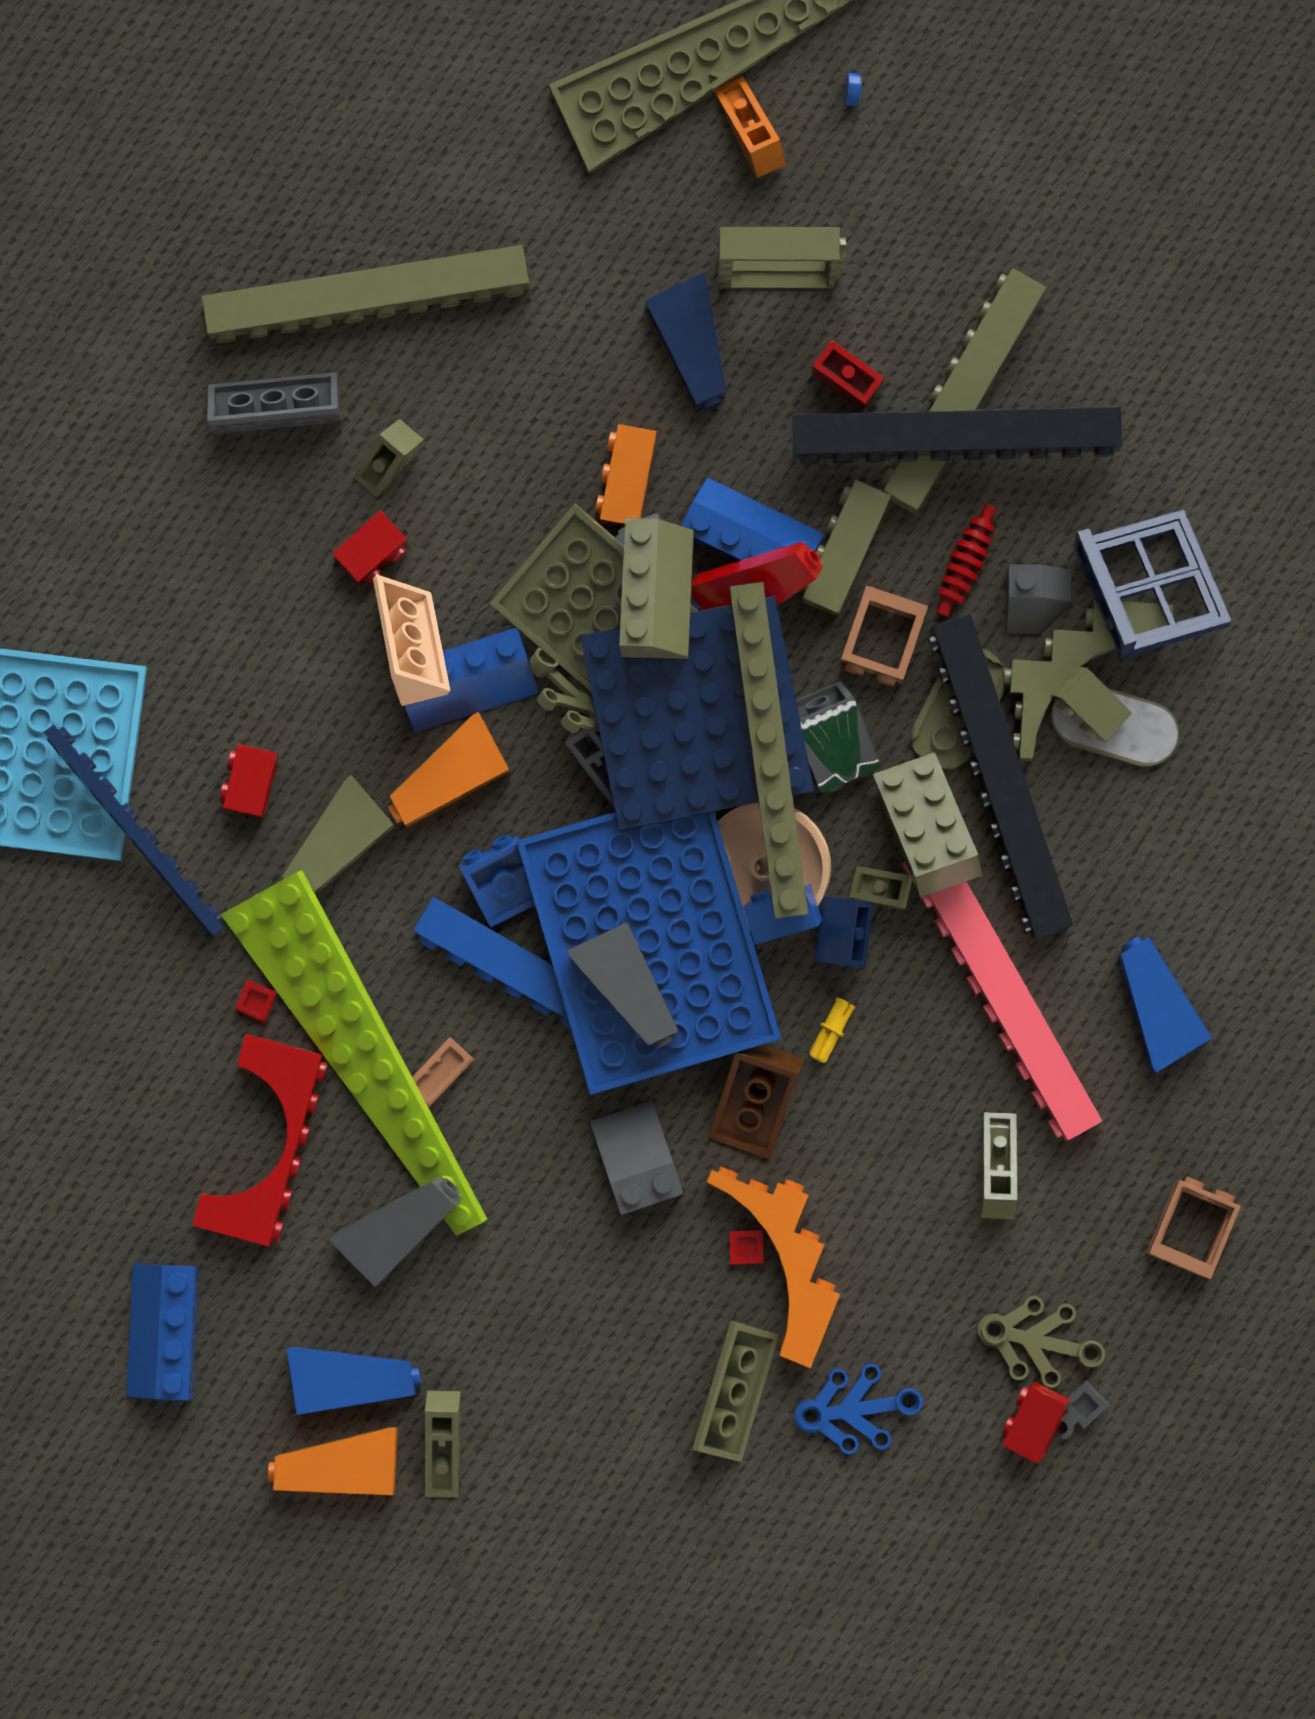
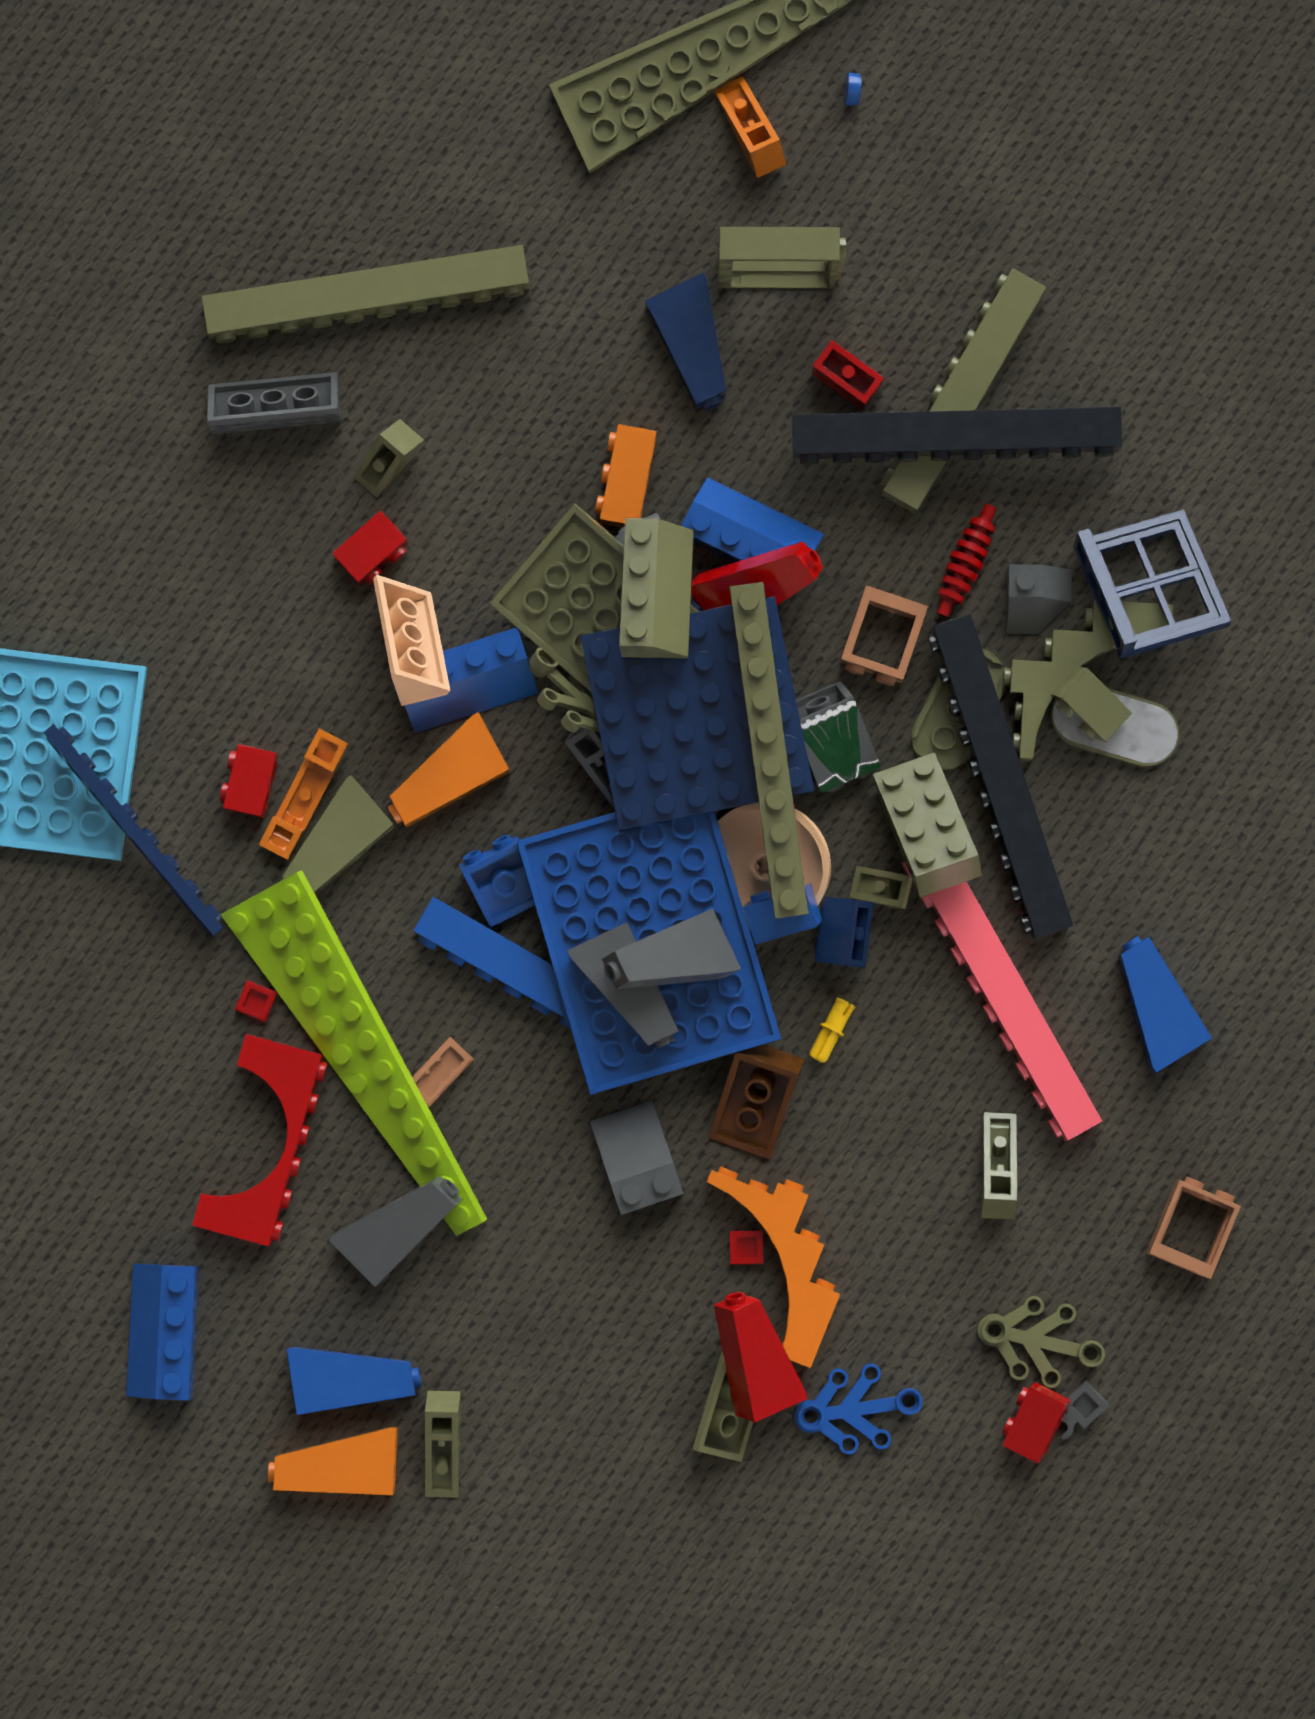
olive brick [799,479,891,617] -> none
none -> orange slope [259,728,349,860]
none -> dark grey slope [602,909,741,989]
none -> red slope [714,1292,808,1423]

